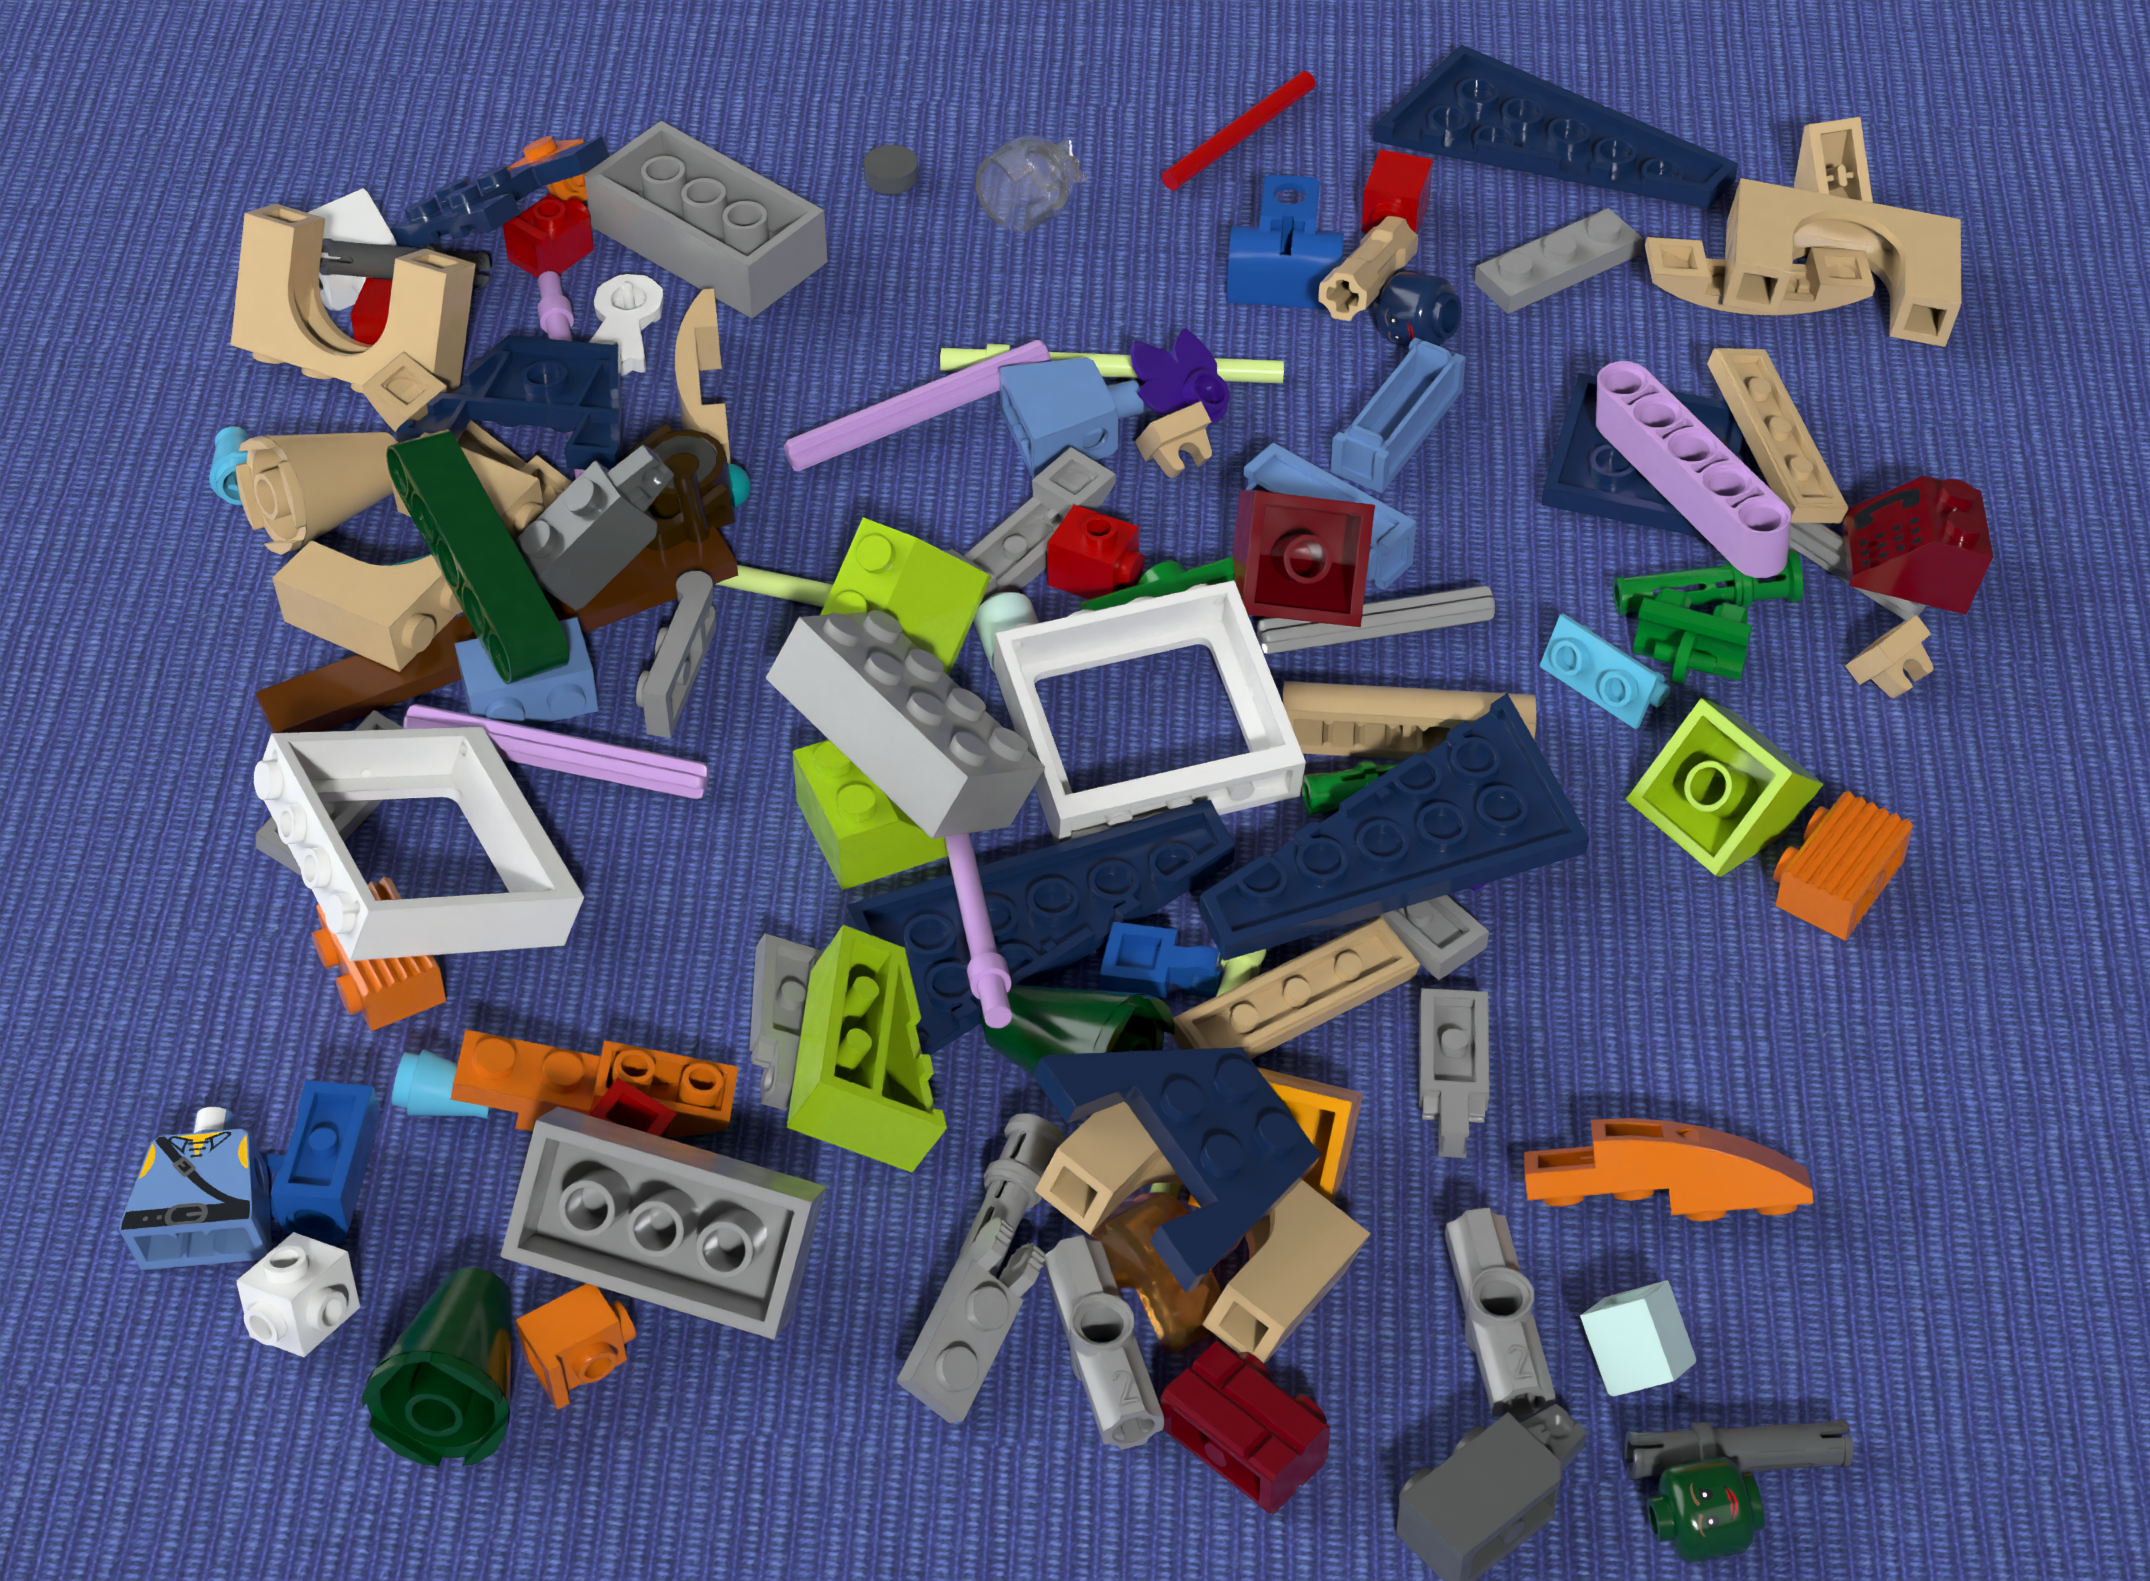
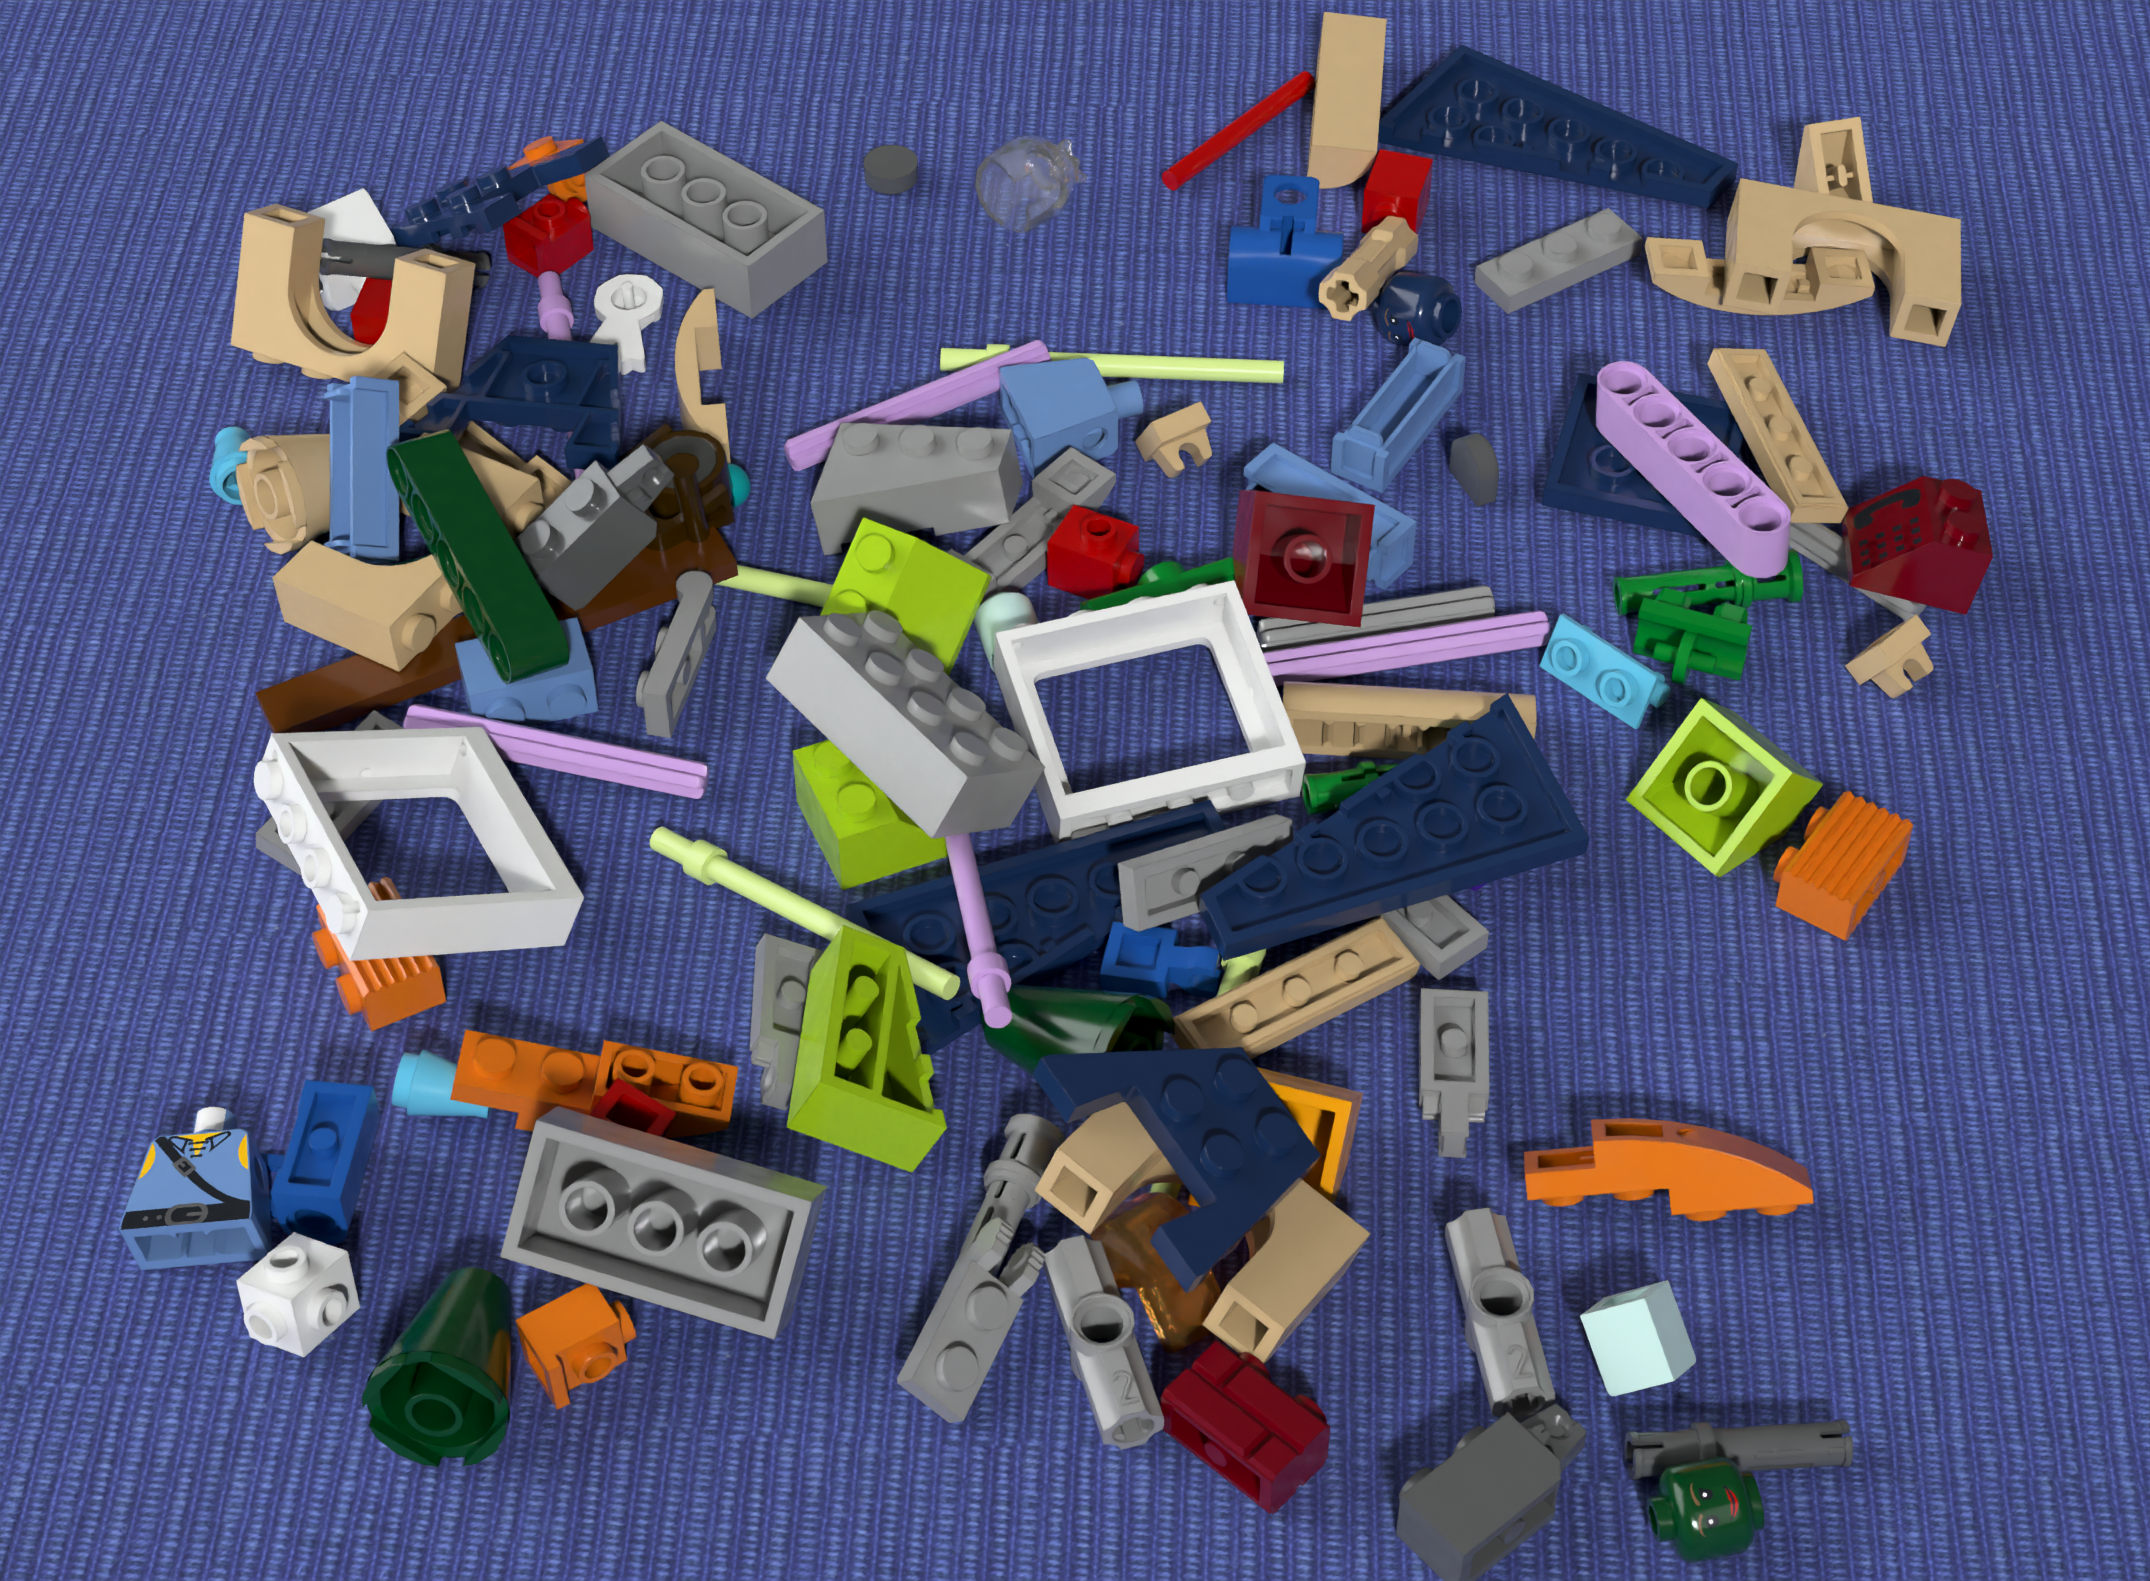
dark purple plate [1131,328,1230,426] -> none
none -> medium blue container [324,376,399,565]
none -> yellowish green bar [650,827,960,1000]
none -> light grey wedge [810,423,1023,556]
none -> light grey plate [1118,814,1293,932]
none -> lavender axle [1263,610,1551,687]
none -> tan brick [1307,12,1387,189]
none -> dark grey tile [1449,433,1499,507]

